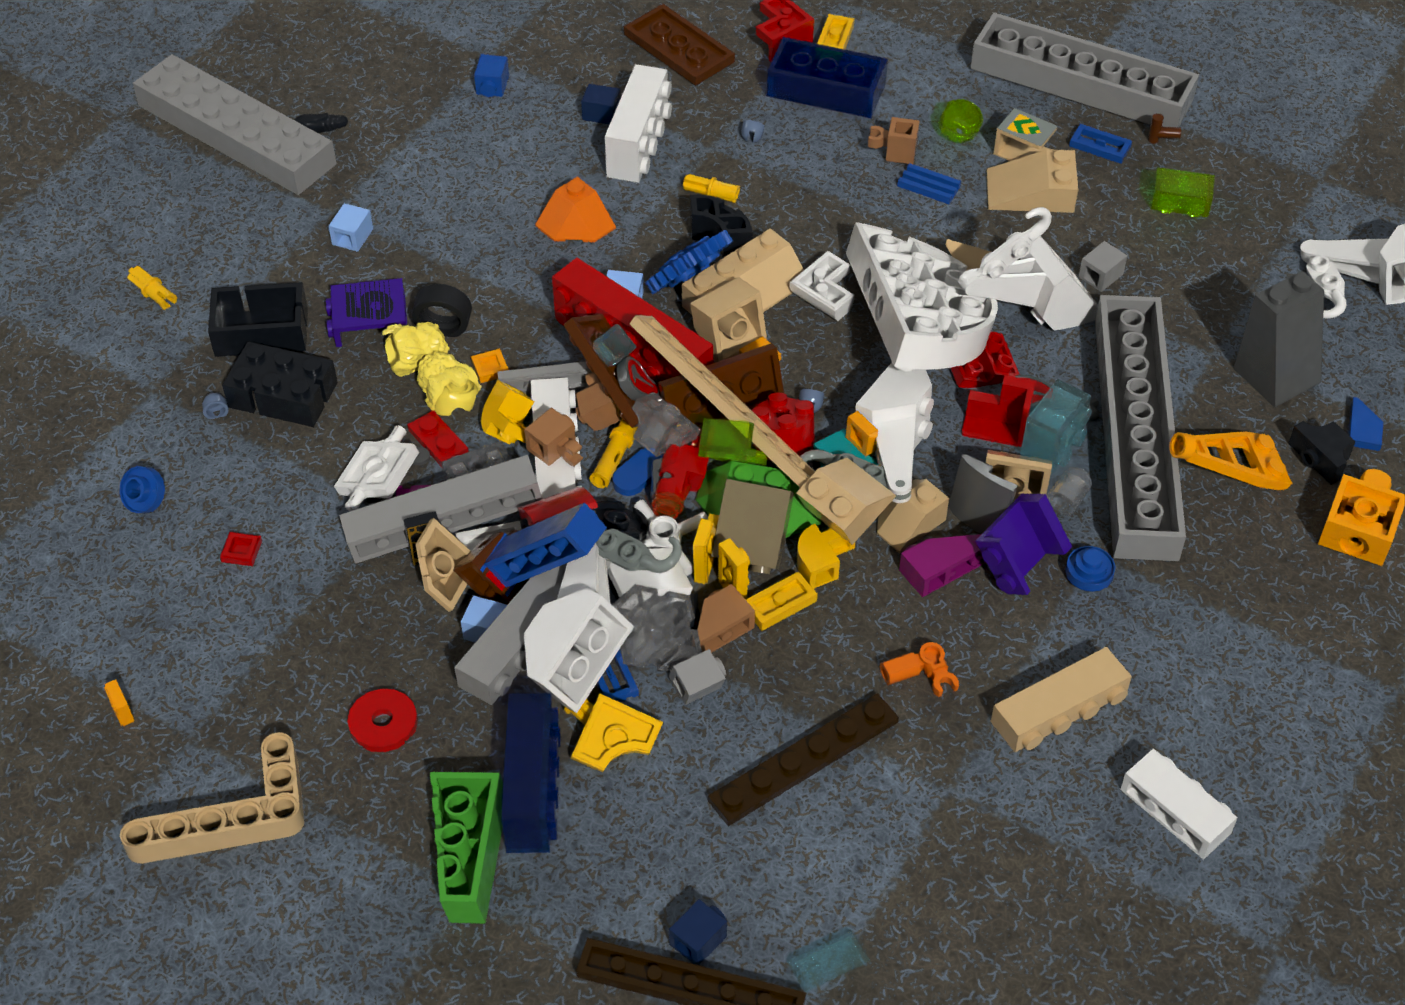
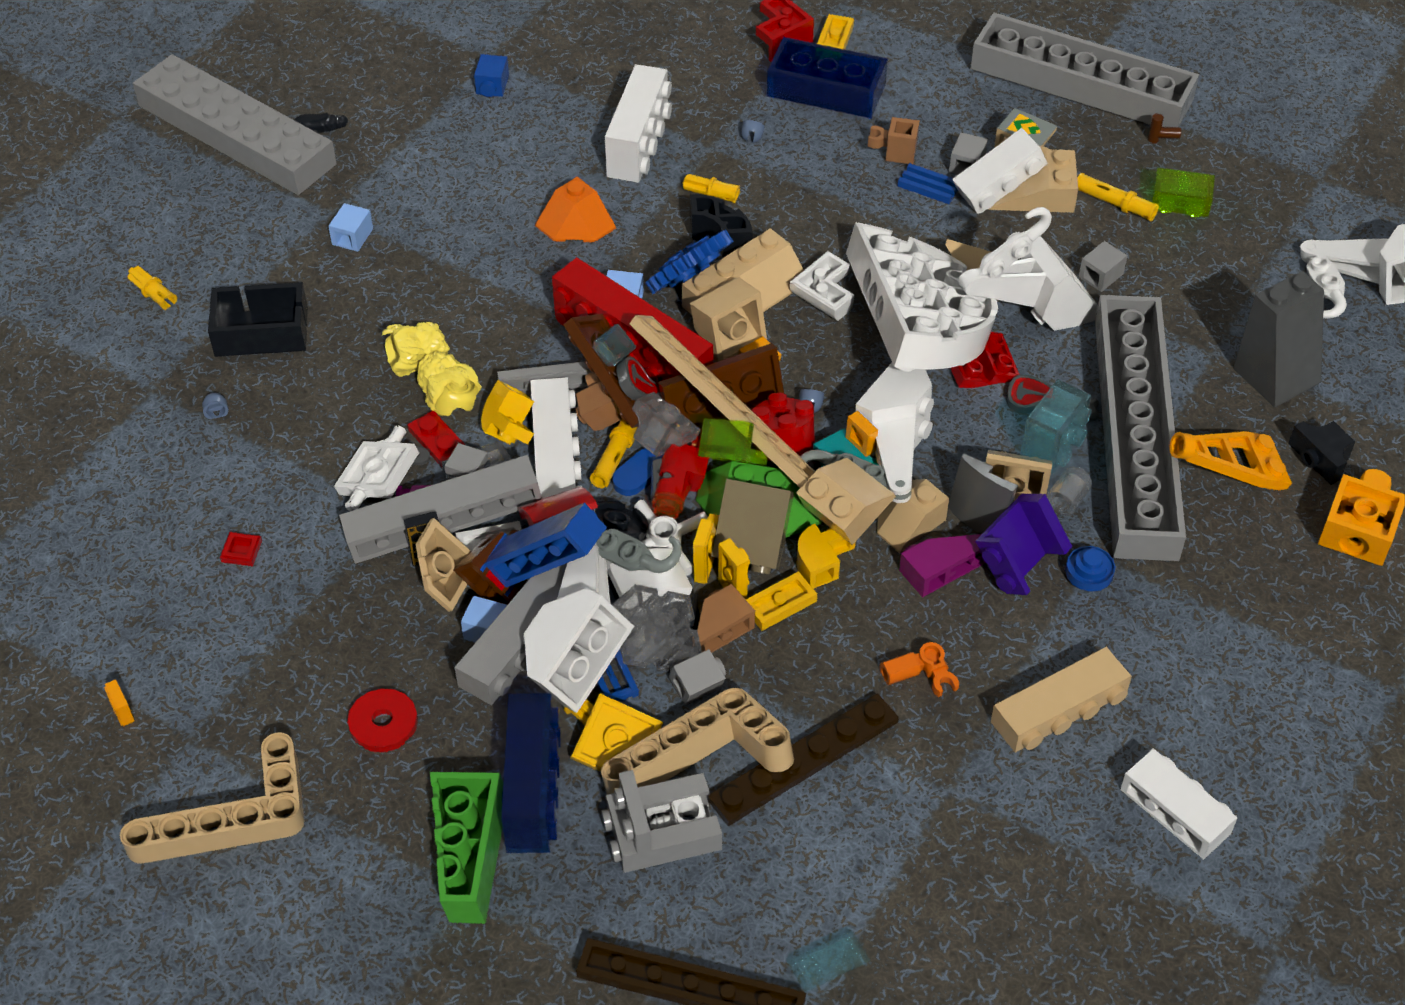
blue plate [119,466,165,514] -> none
black piece [222,341,338,427] -> none
dark purple panel [326,278,407,347] -> none
black tyre [412,284,472,337] -> none
light orange tile [471,349,509,383] -> none
medium nougat brick [524,407,583,466] -> none
dark blue brick [581,84,621,125] -> none
reddish brown plate [624,4,735,86] -> none
dark blue brick [669,899,727,965] -> none
clear neon green hair [938,99,983,143] -> none
red panel [961,375,1036,448] -> none
blue tile [1069,124,1132,164] -> none
blue tile [1349,397,1383,451] -> none
none -> light grey tile [444,443,488,477]
none -> tan beam [601,688,794,795]
none -> light grey brick [601,770,722,873]
none -> light grey brick [949,132,988,175]
none -> white brick [952,128,1048,214]
none -> yellow pin [1077,173,1159,221]

